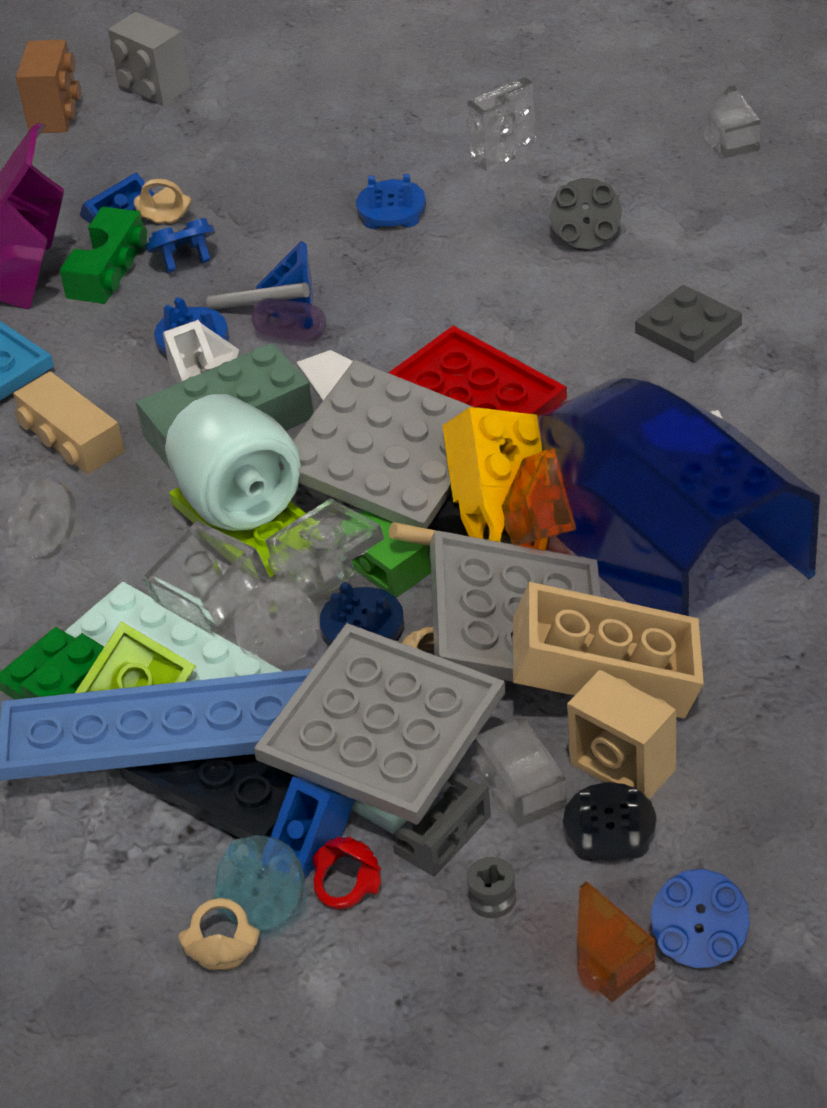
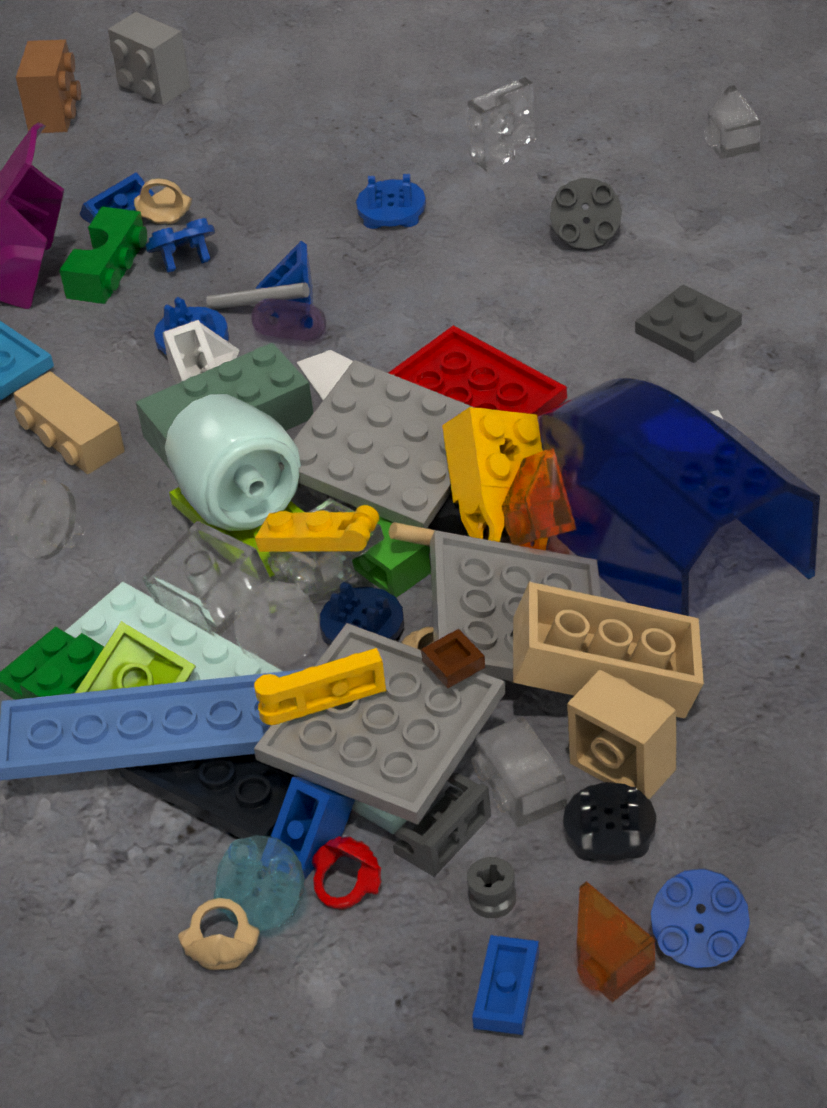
none -> yellow plate [254,648,386,725]
none -> yellow plate [255,505,379,552]
none -> reddish brown plate [421,628,485,689]
none -> blue plate [472,935,540,1035]

